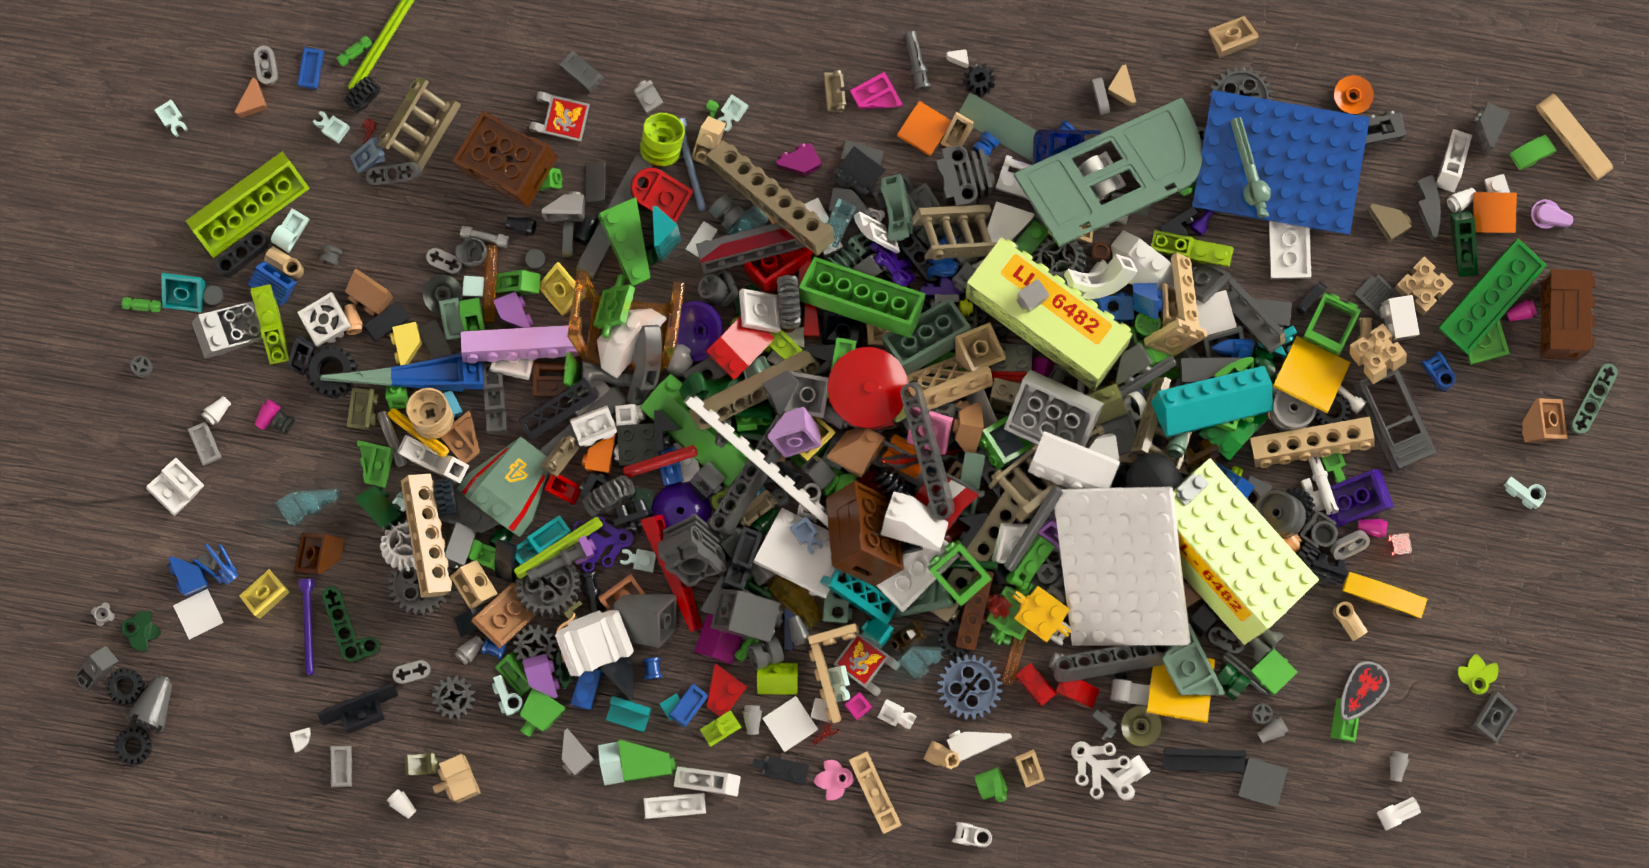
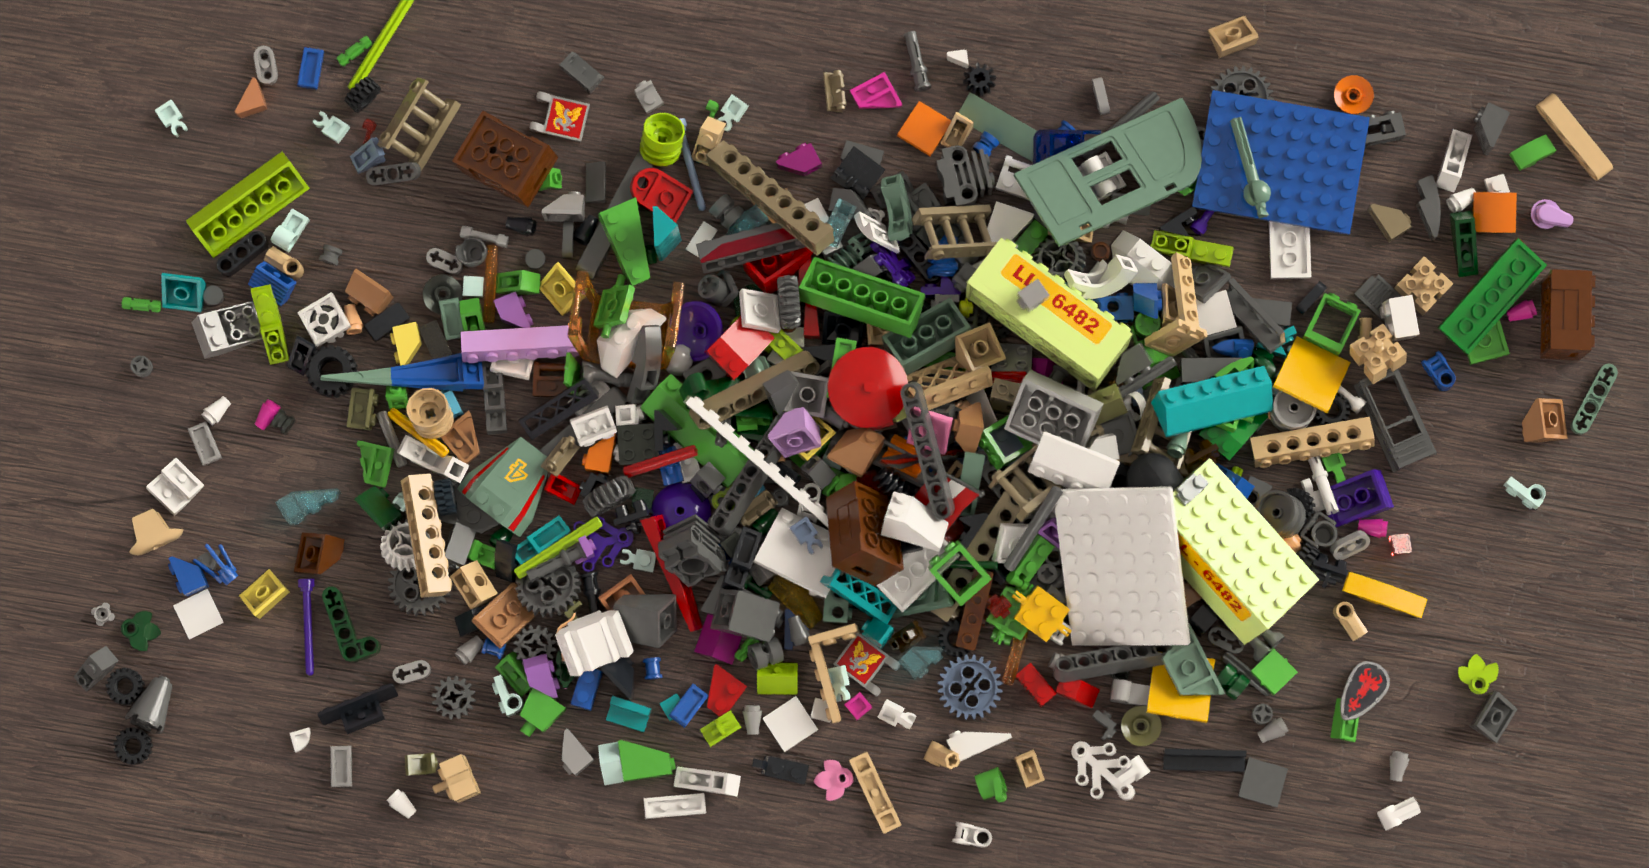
clear red hand [812,723,839,745] -> none
tan slope [1107,65,1136,107] -> none
none -> tan piece [129,509,183,556]
none -> dark grey axle [1081,91,1159,160]

